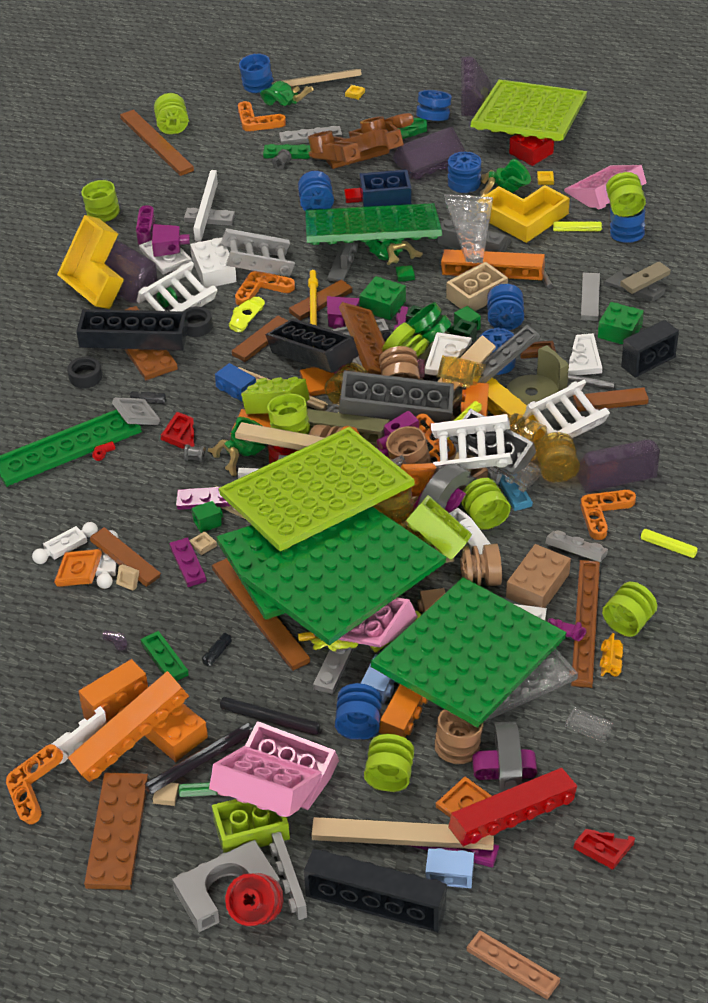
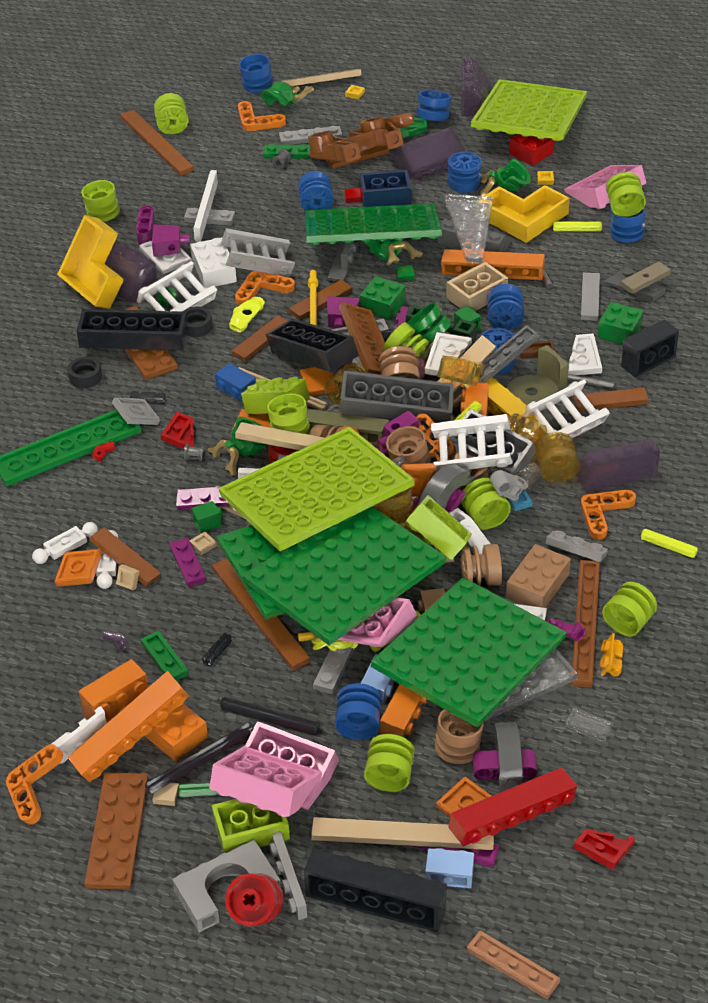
none -> light grey piece [490,470,528,501]

